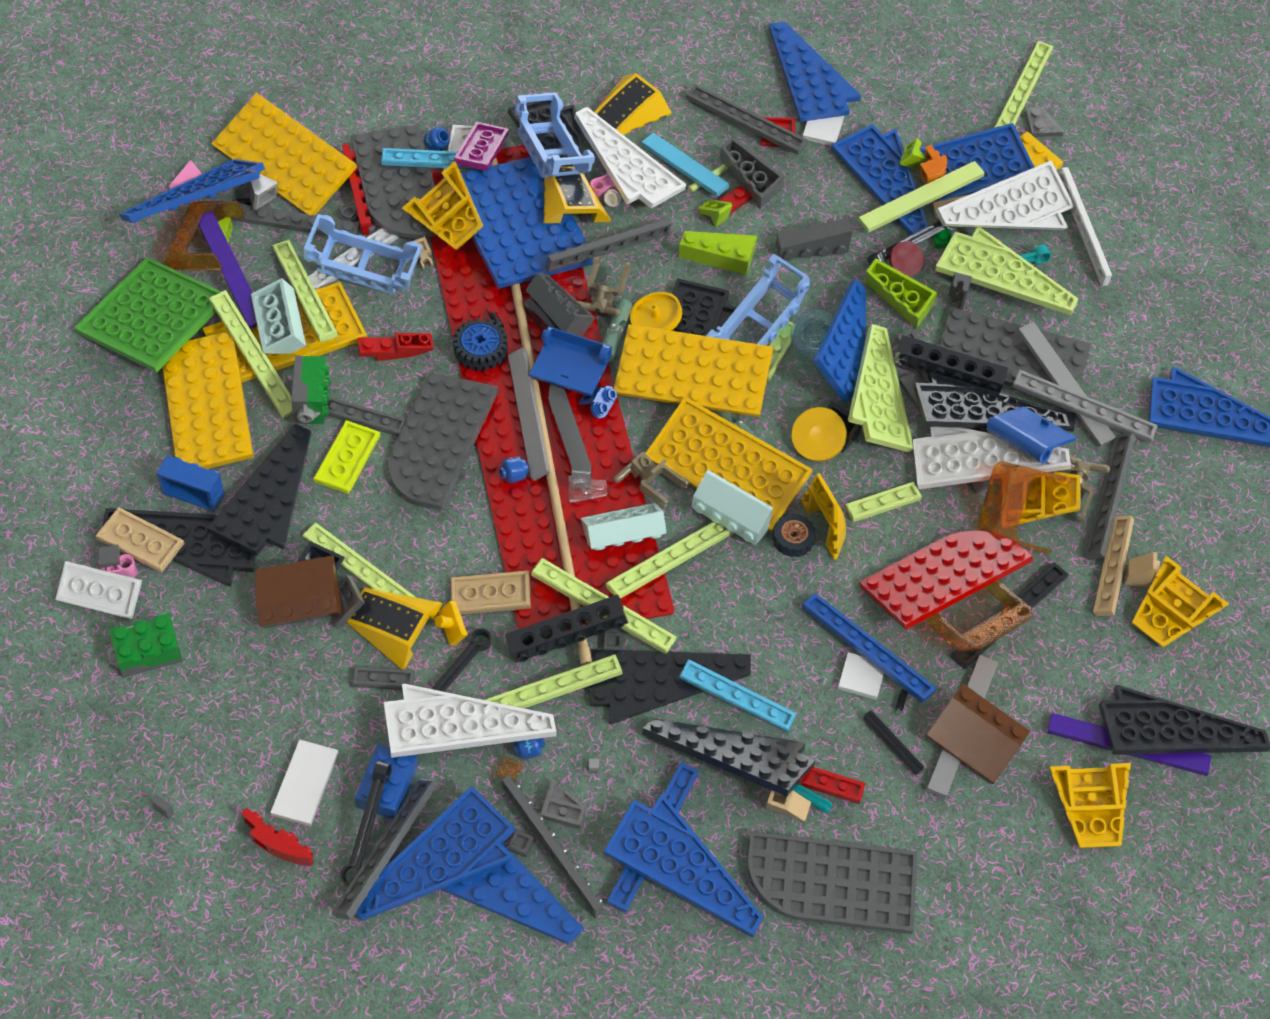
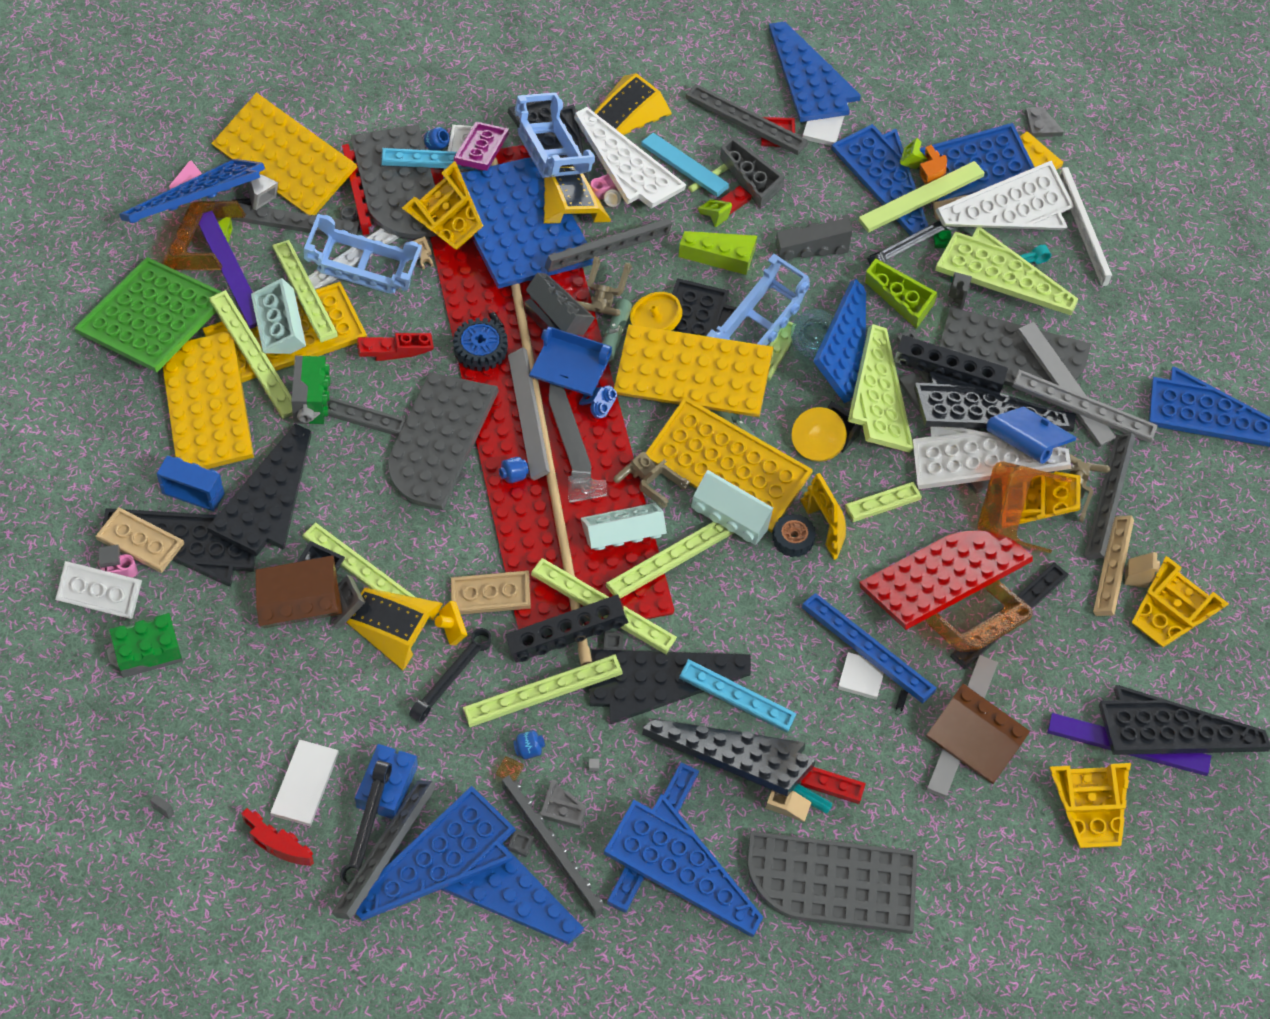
neon yellow tile [313,420,381,494] -> none
dark grey tile [352,666,415,690] -> none
white wing [384,684,556,758] -> none
black axle [864,710,924,775] -> none
dark red tile [889,241,924,277] -> none
yellowish green tile [994,41,1053,128] -> none

